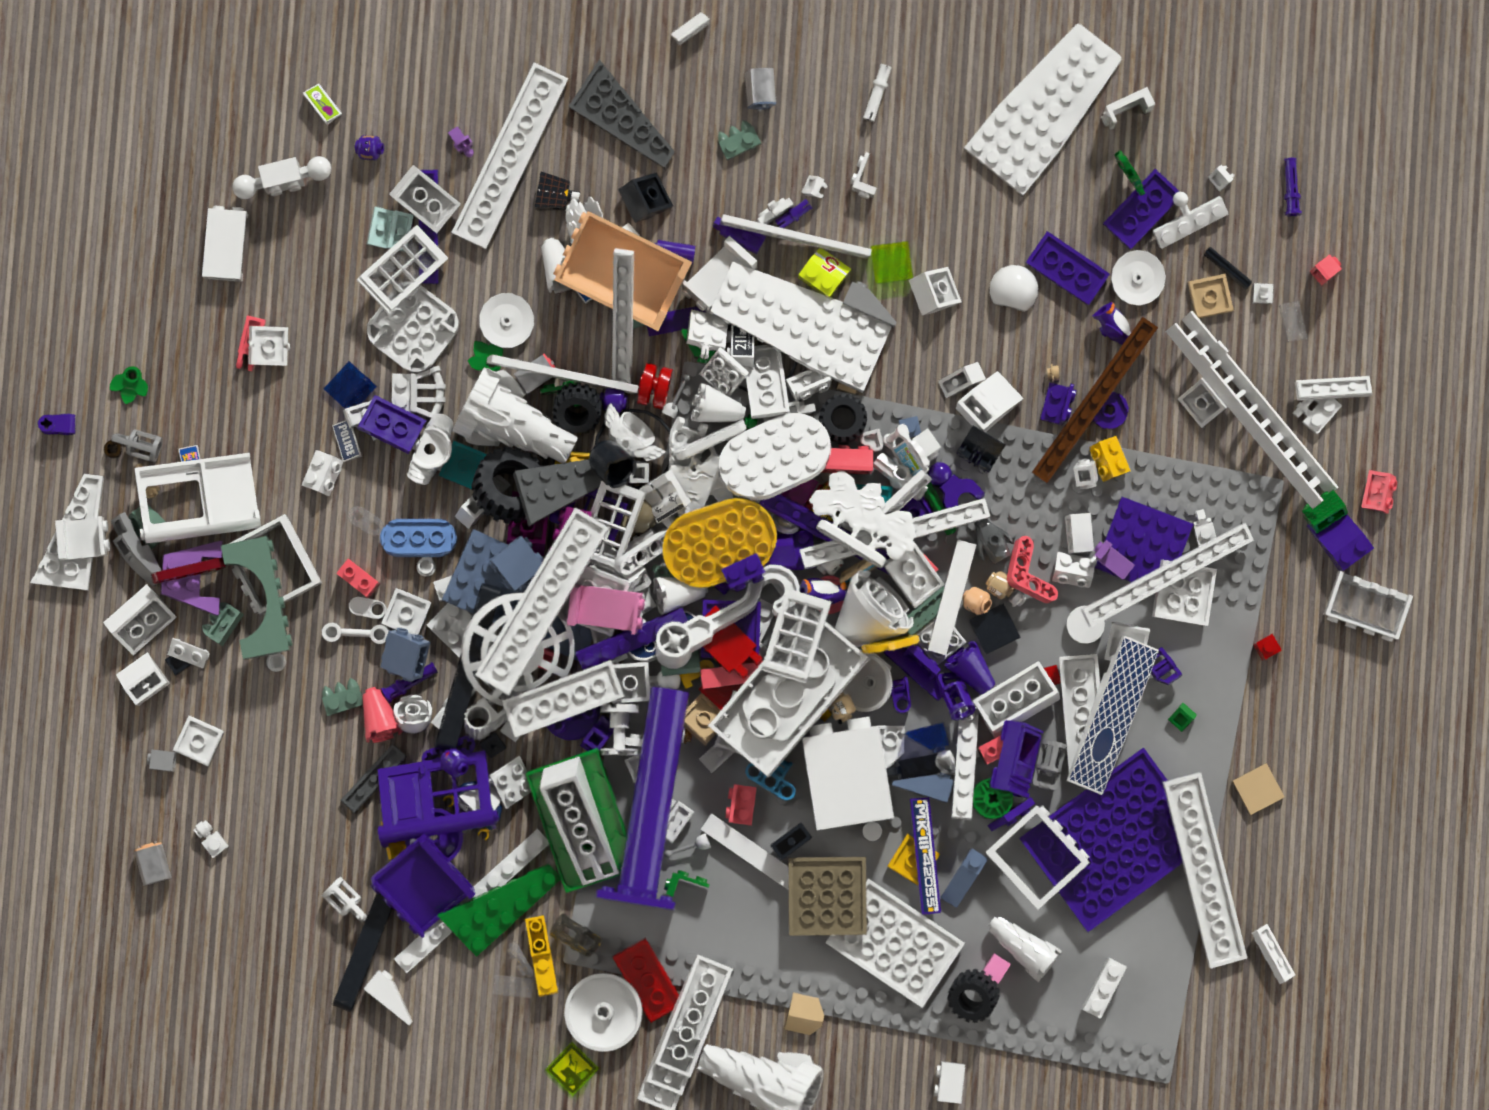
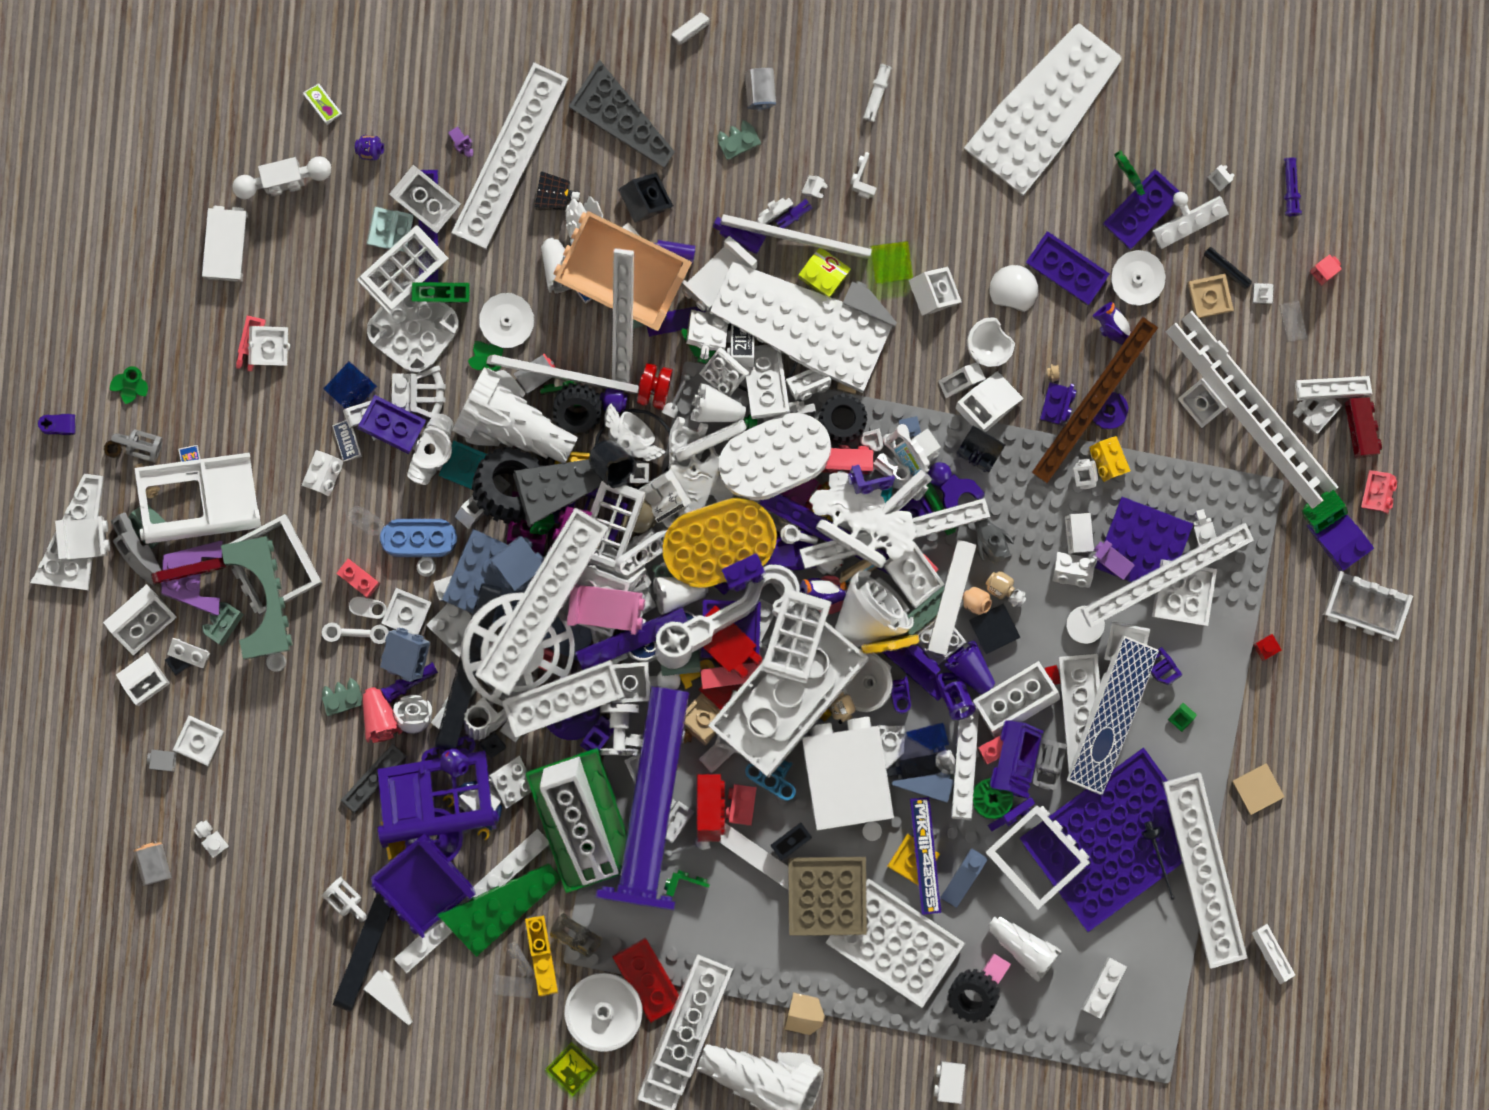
coral beam [1007,536,1058,604] -> none
white panel [1101,87,1155,130] -> none
none -> green slope [412,282,470,303]
none -> green bracket [530,513,555,535]
none -> red brick [697,774,725,842]
none -> white plate [780,525,818,545]
none -> dark purple bracket [848,464,895,495]
none -> white cylinder [967,318,1015,367]
none -> black sword [1141,821,1175,900]
none -> dark red slope [1344,397,1382,459]

